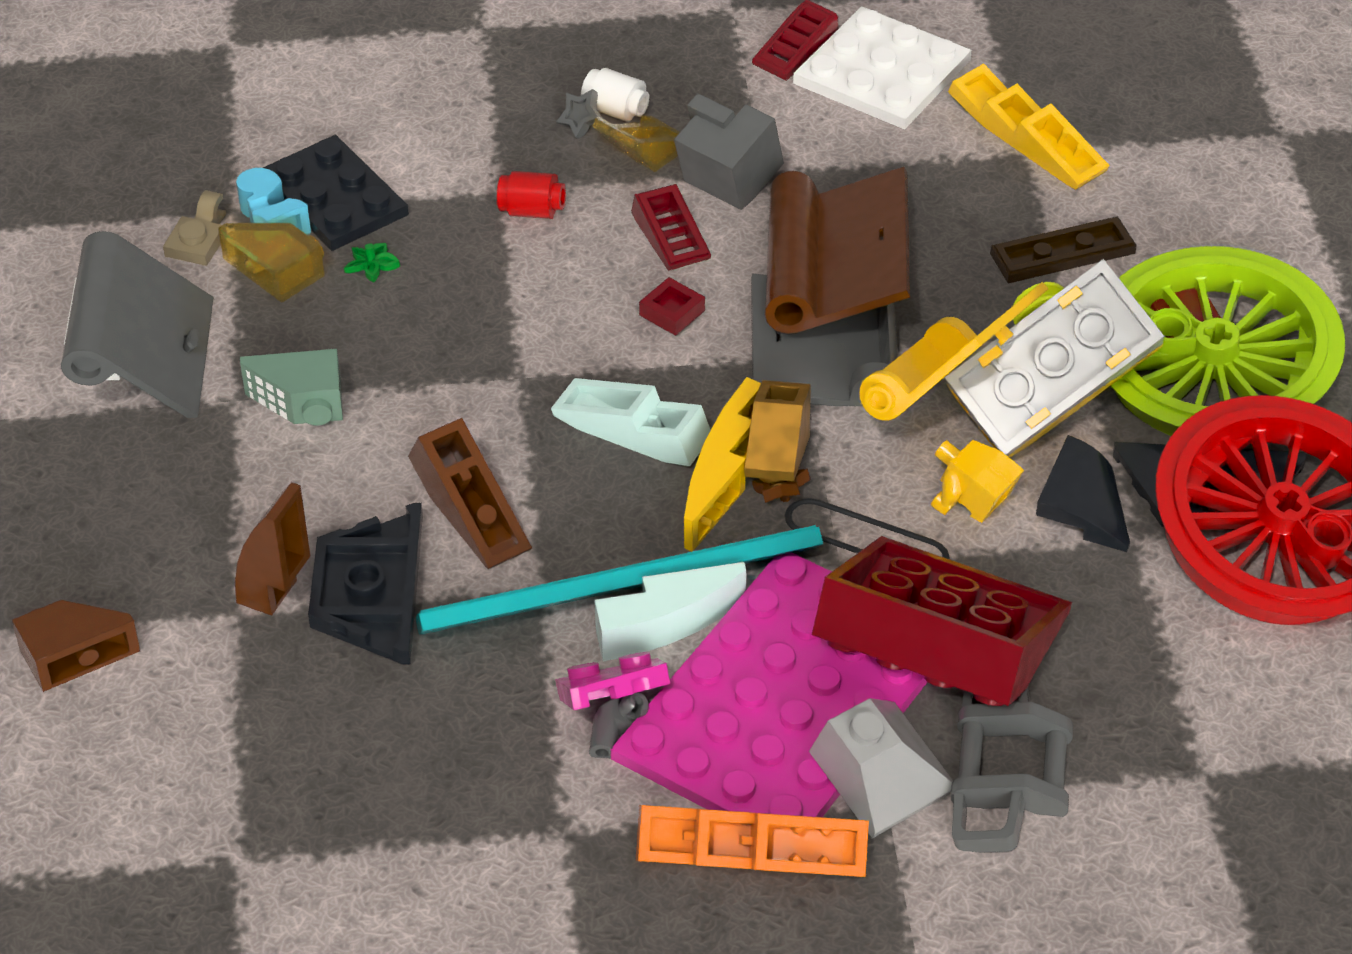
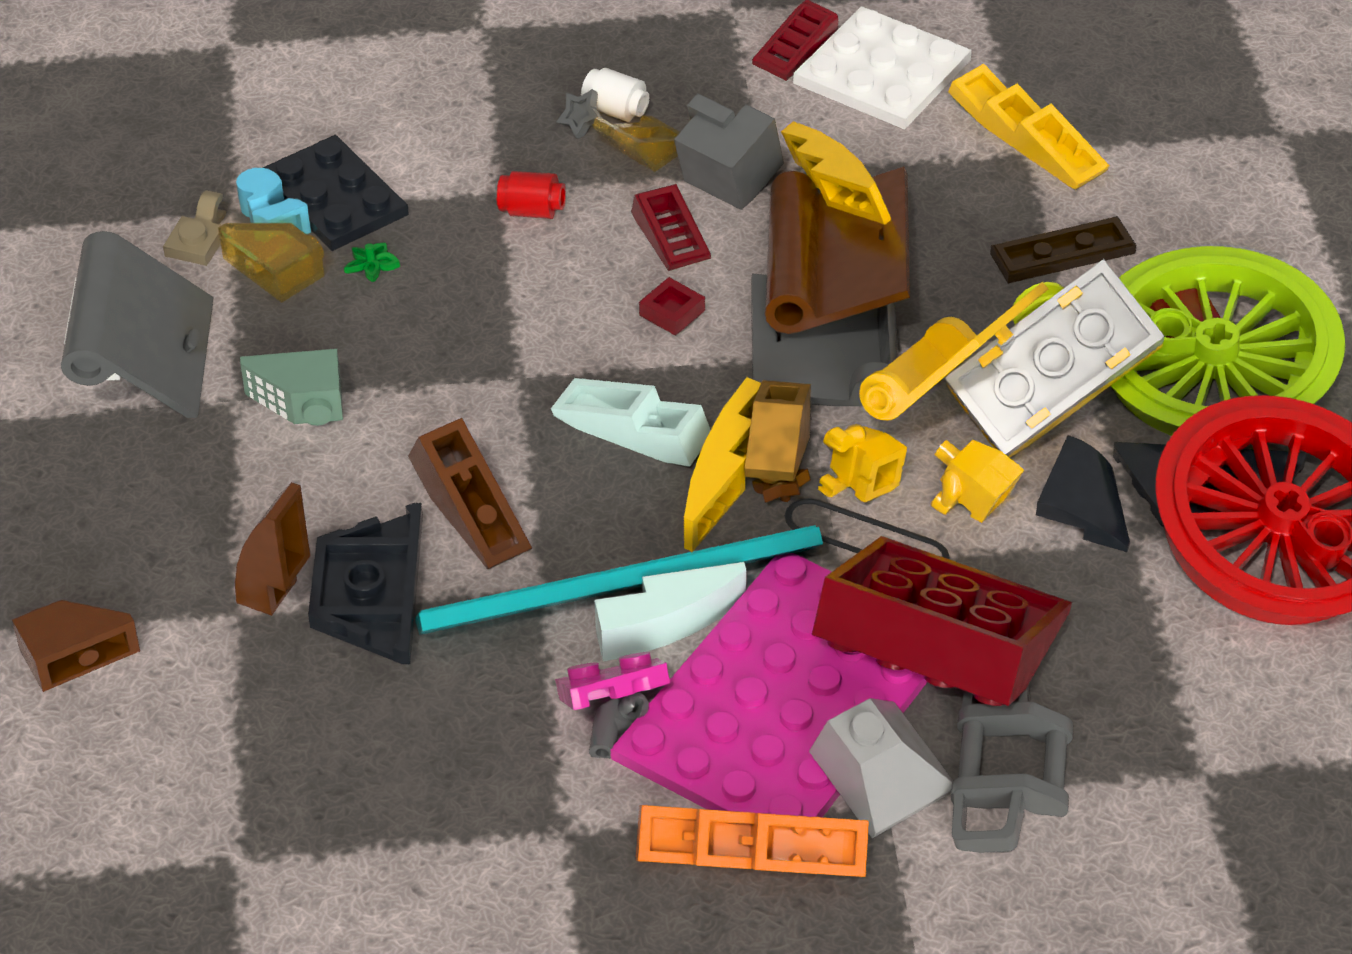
none -> yellow slope [781,121,891,225]
none -> yellow piece [818,424,907,503]

